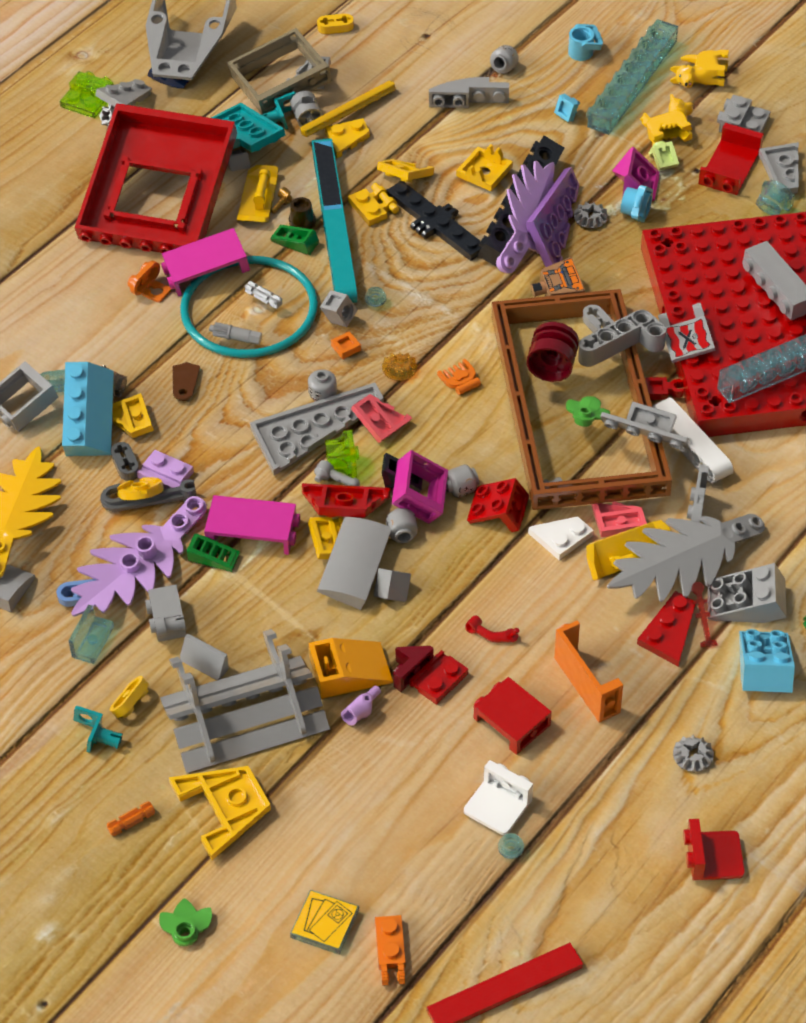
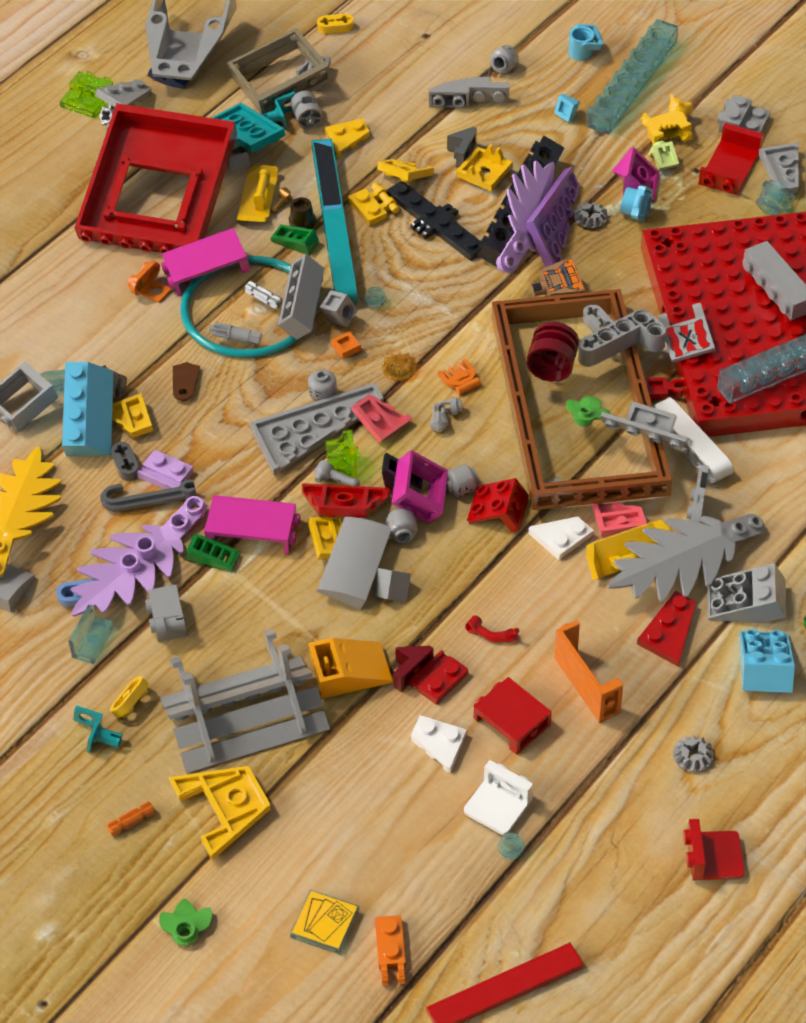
yellow tile [117,477,164,500] -> none
light grey slope [180,634,229,680] -> none
yellow axle [300,80,396,137] -> none
lavender piece [341,686,381,726] -> none
yellow animal [670,50,729,88] -> none
clear red piece [691,582,717,648] -> none
none -> light grey brick [278,254,325,340]
none -> white wing [411,715,467,773]
none -> light grey piece [429,397,462,432]
none -> dark grey slope [447,127,477,168]

